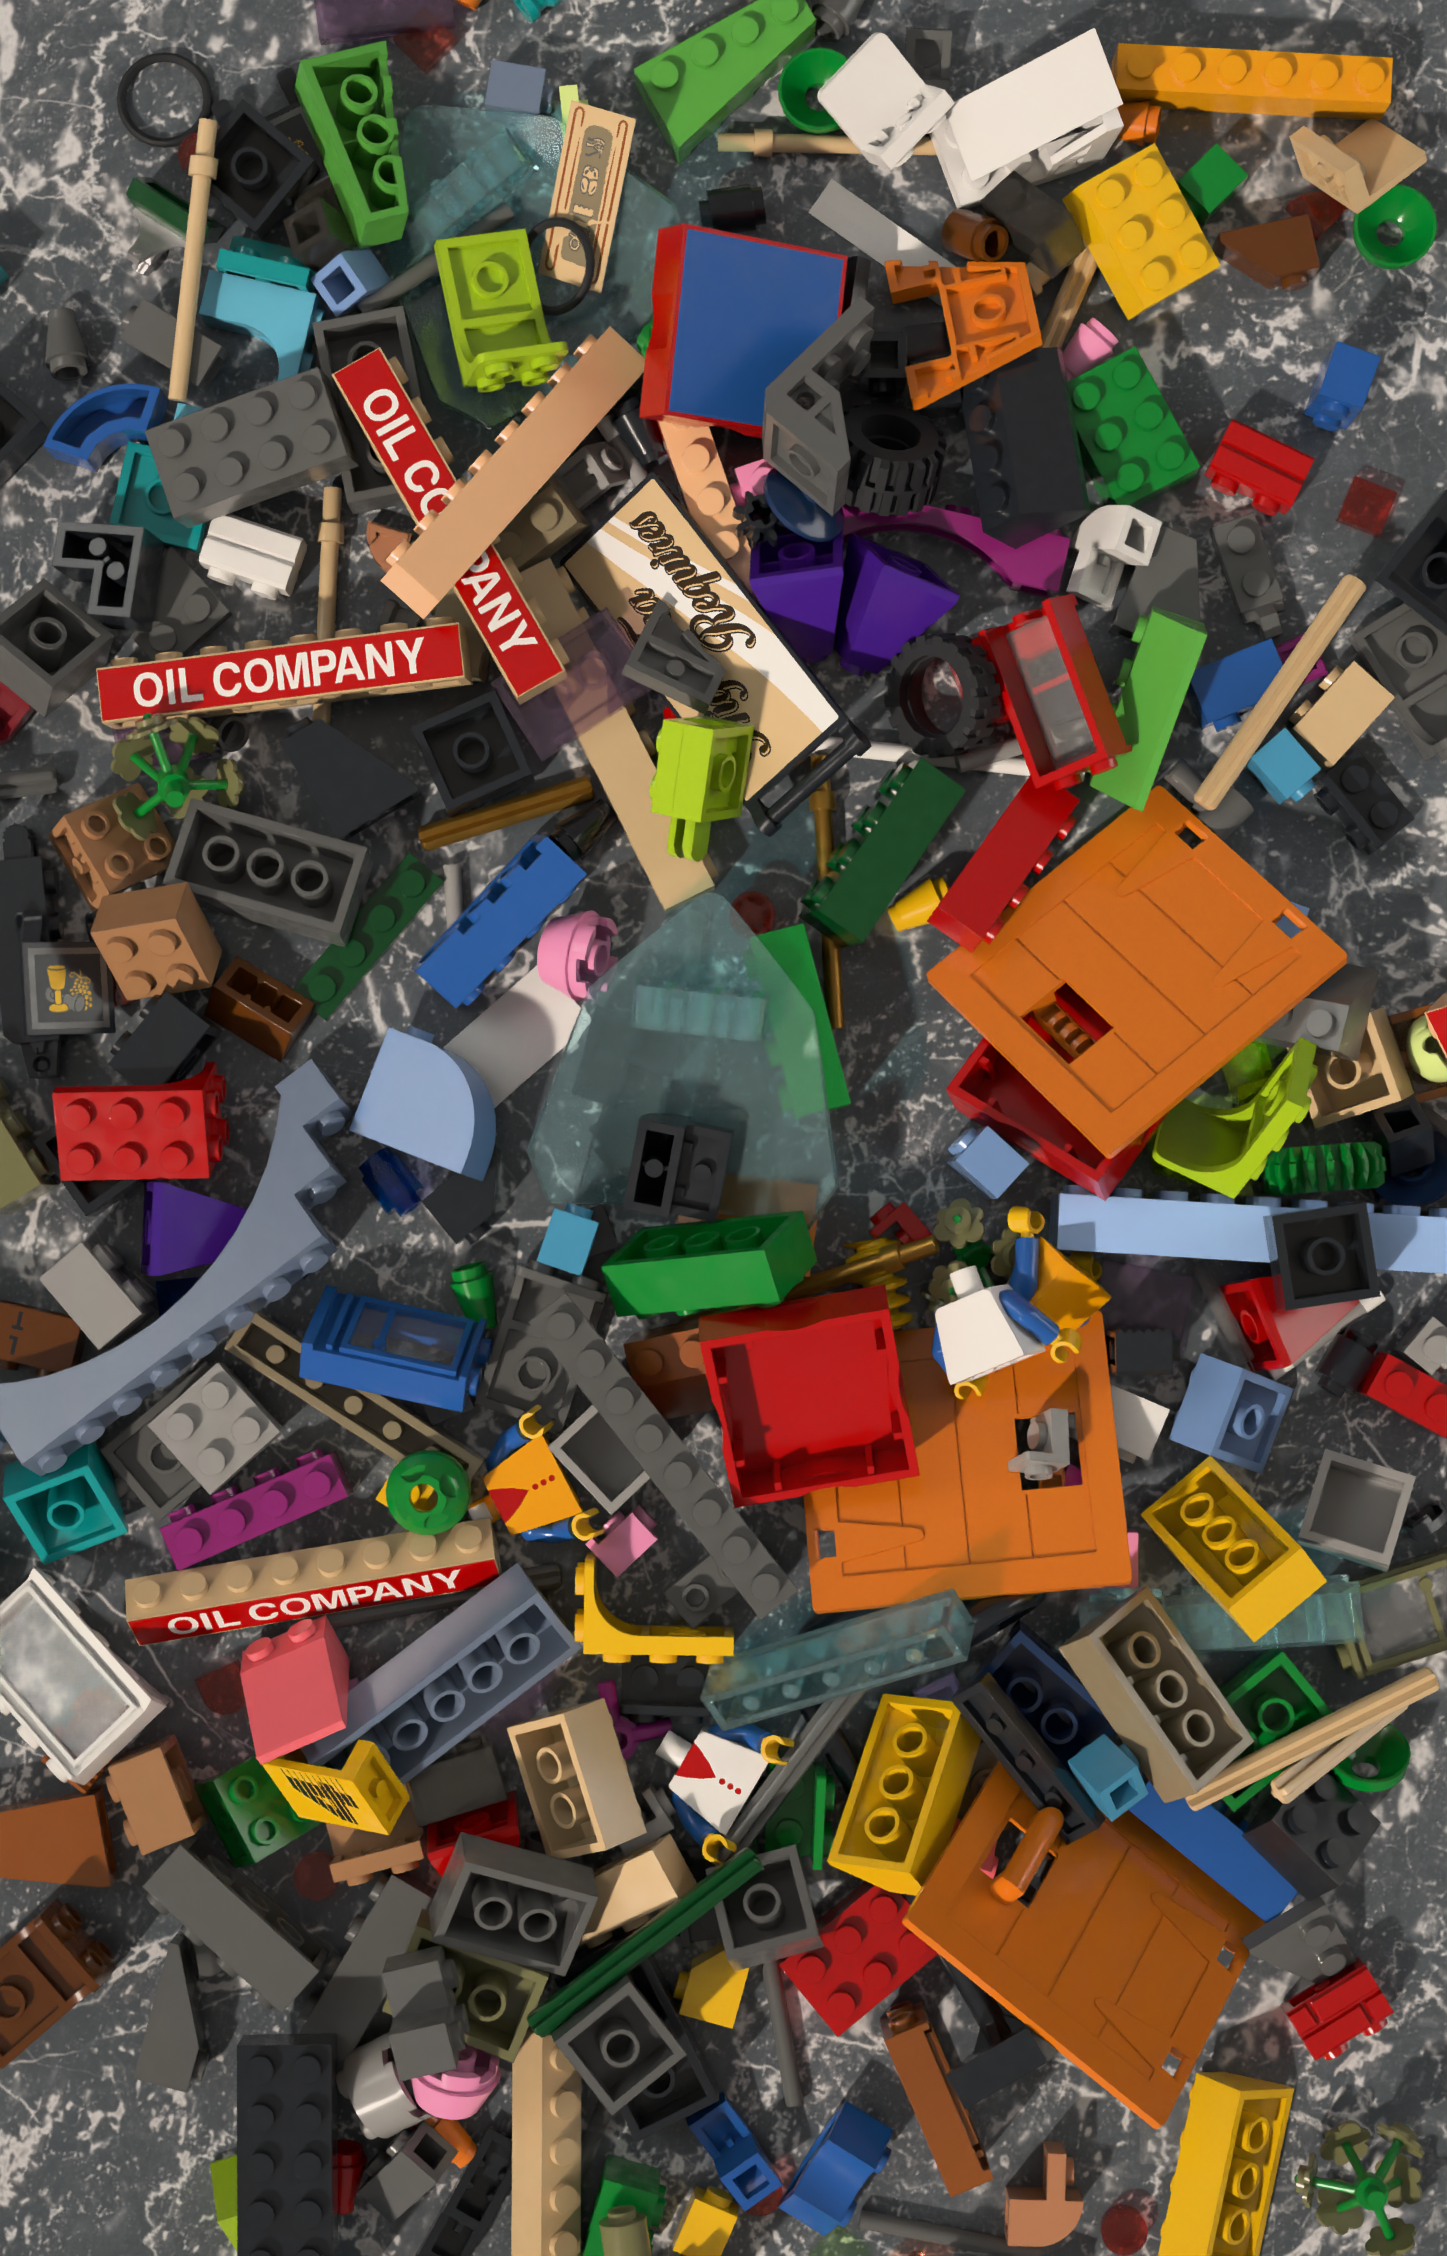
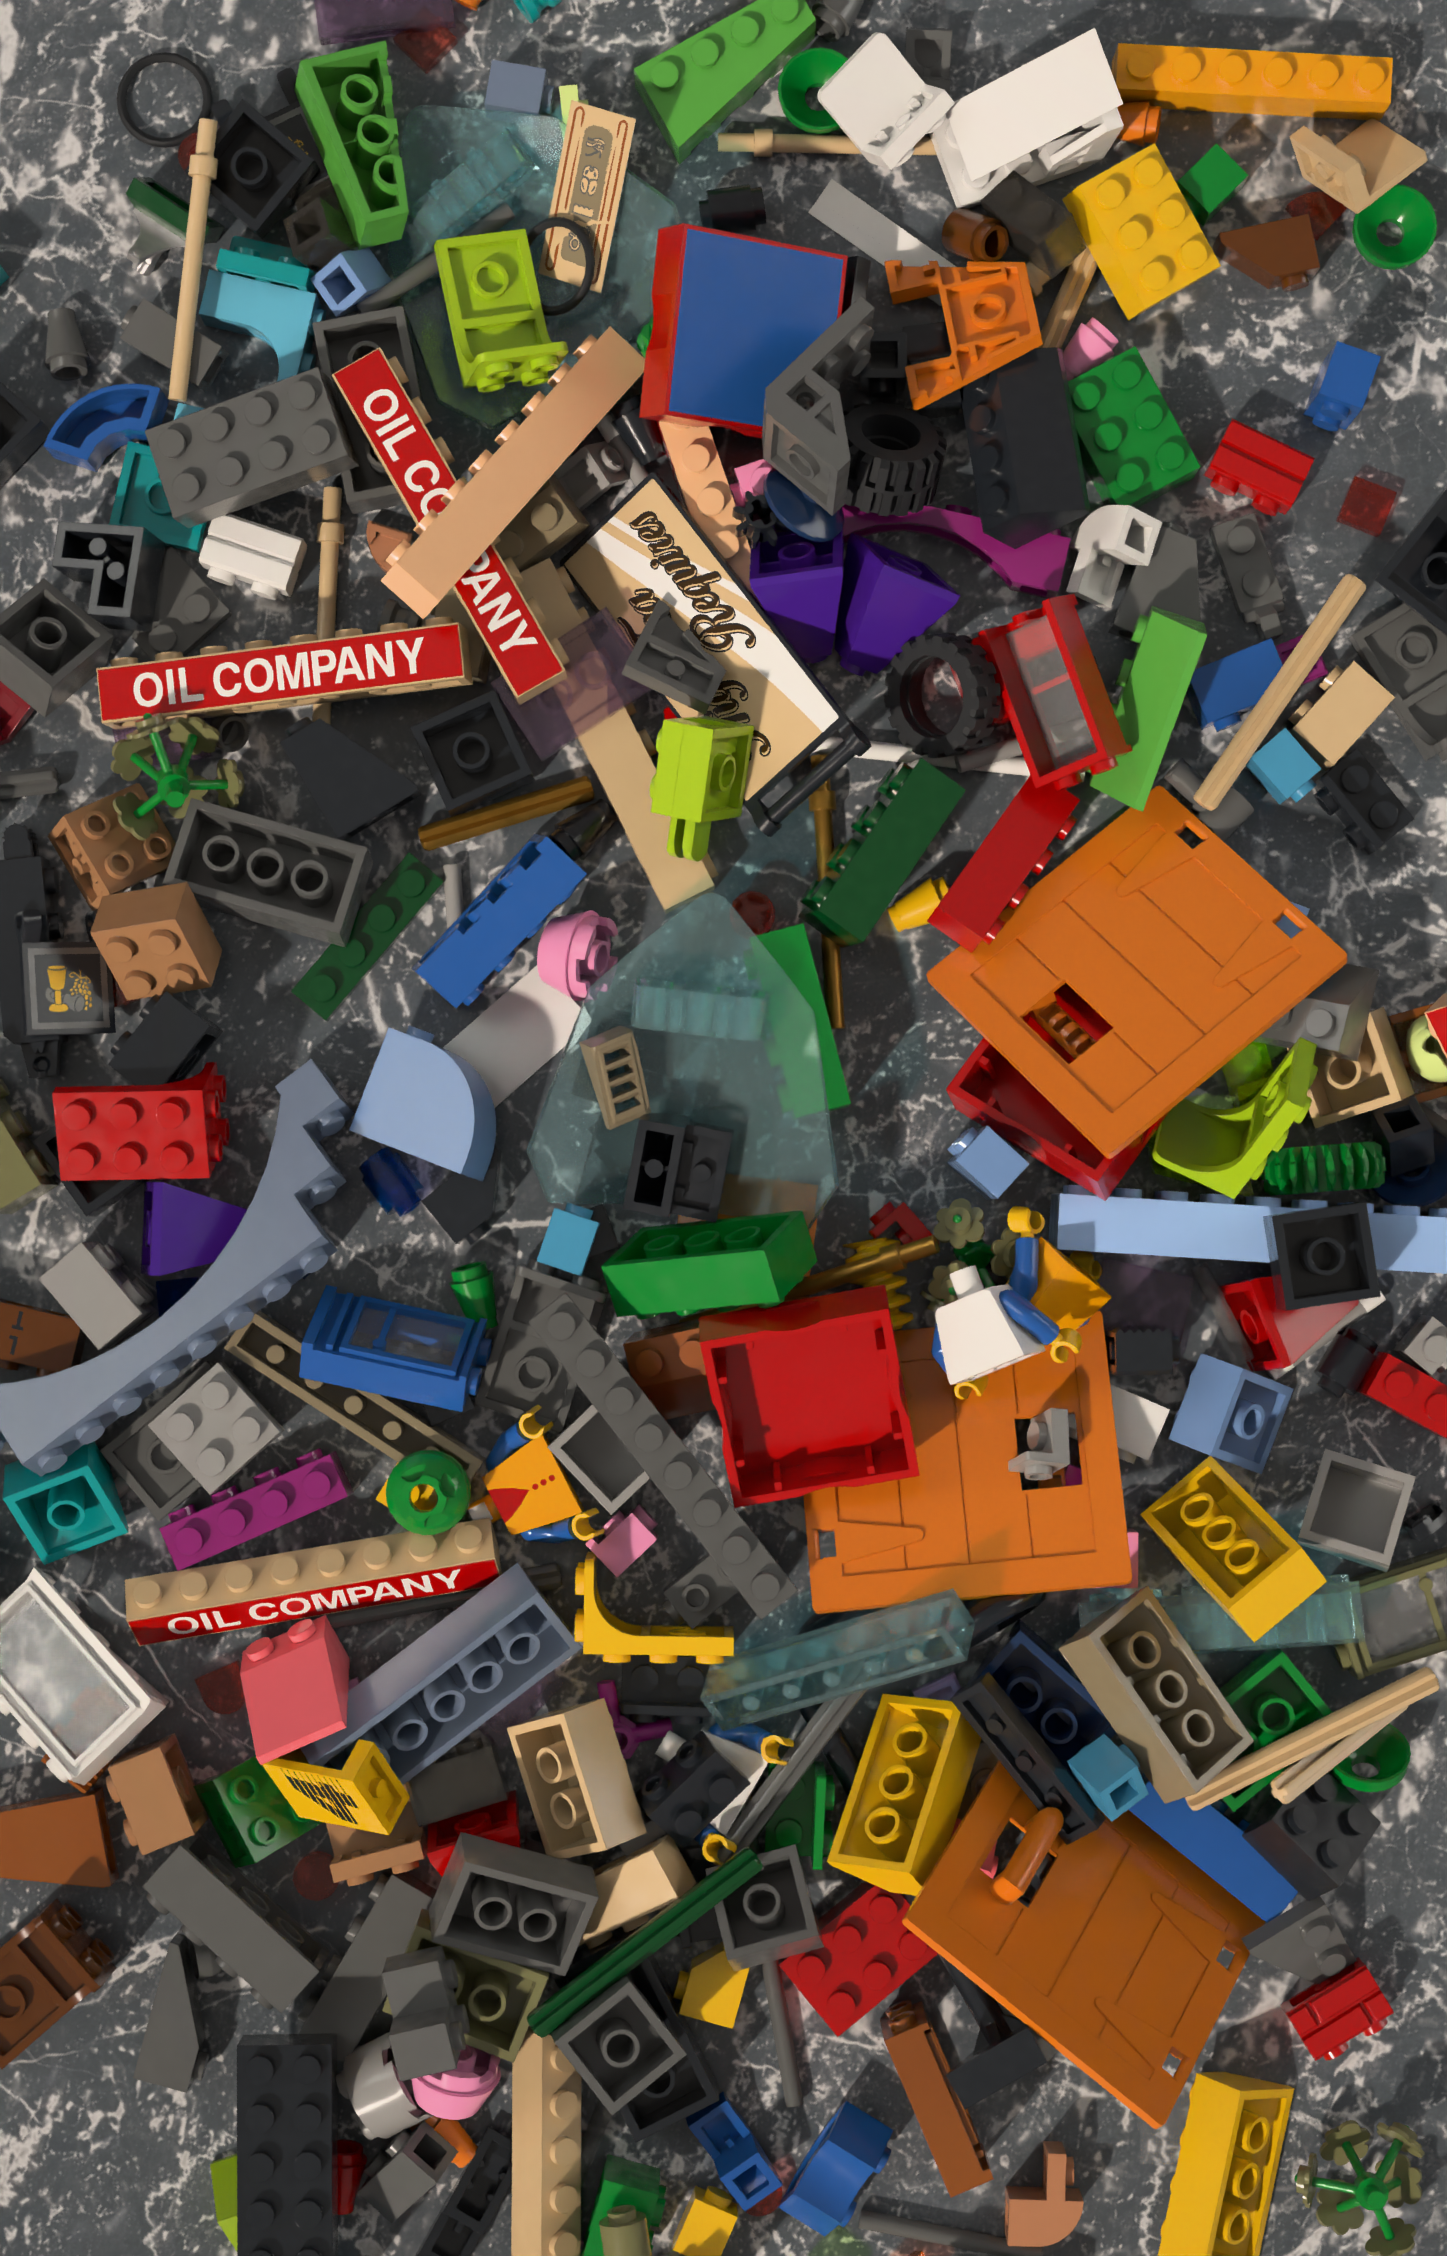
reddish brown brick [204,956,315,1062] -> none
clear red tile [1100,2204,1148,2256] -> none
none -> dark tan slope [579,1025,651,1130]
none -> black bracket [636,1731,751,1848]

